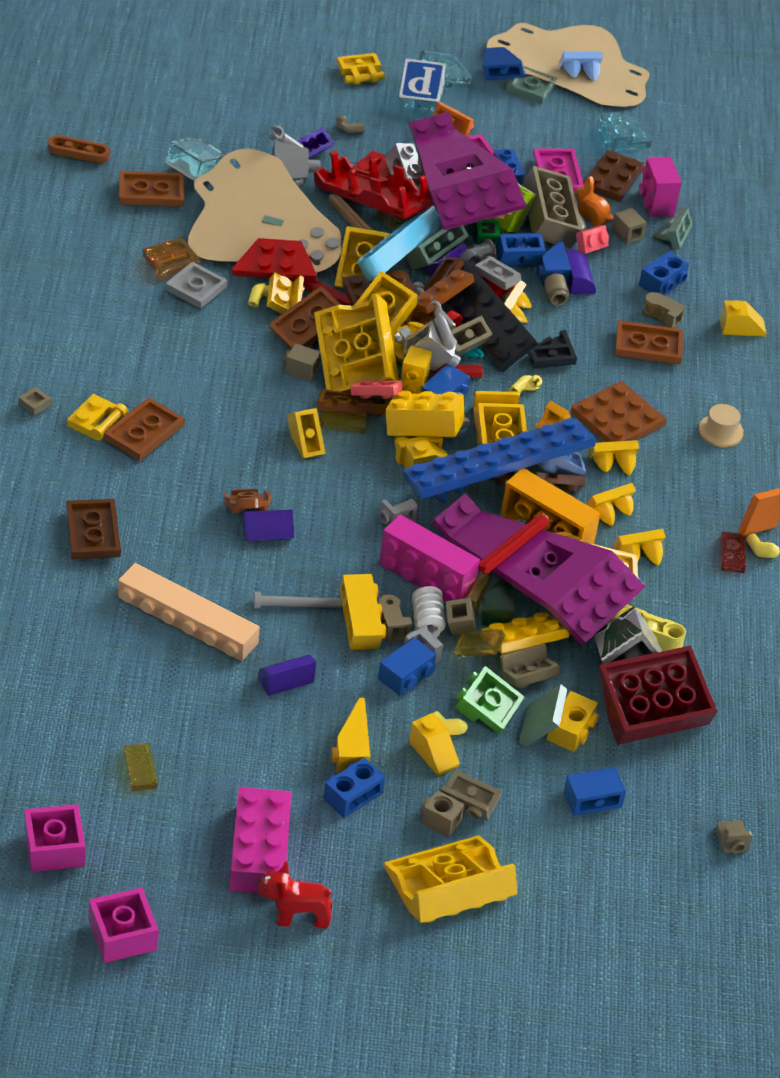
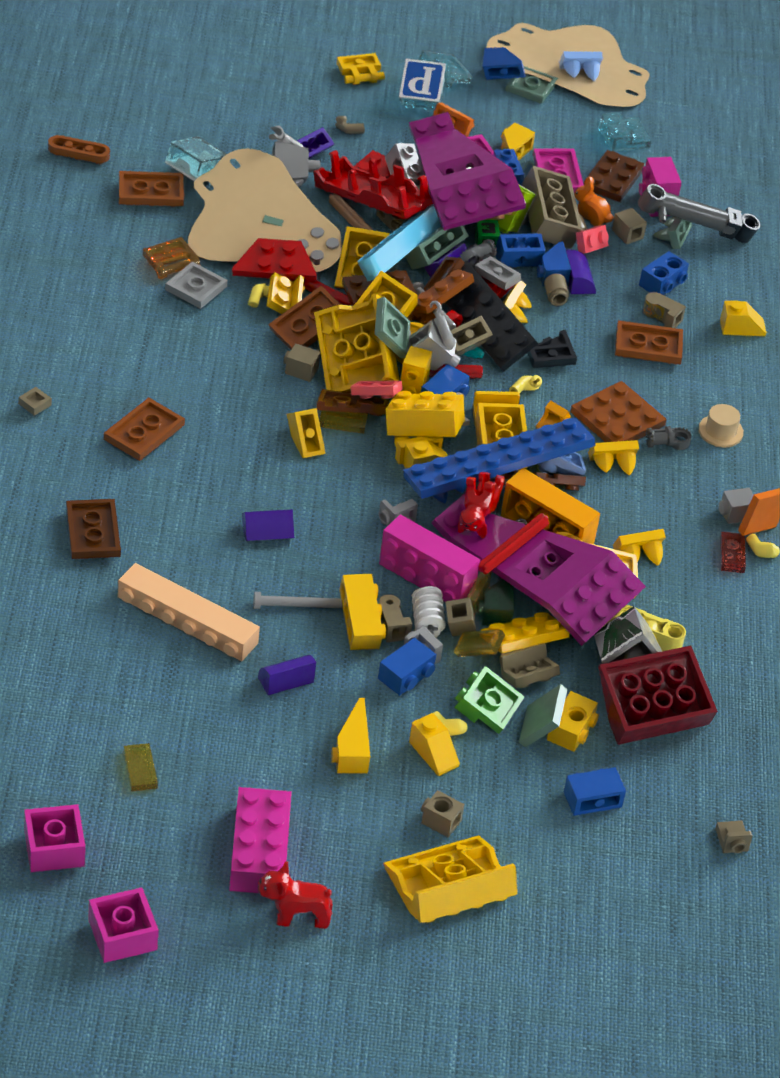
yellow plate [67,394,128,441] -> none
dark orange plate [223,489,271,513] -> none
blue brick [323,758,385,818] -> none
dark tan bracket [440,770,502,821] -> none
yellow tile [586,483,636,526] -> none
none -> sand green tile [375,296,410,359]
none -> red animal [458,472,504,538]
none -> yellow slope [501,122,535,160]
none -> dark grey piece [638,184,761,243]
none -> dark grey connector [645,426,691,450]
none -> light grey brick [719,488,753,524]

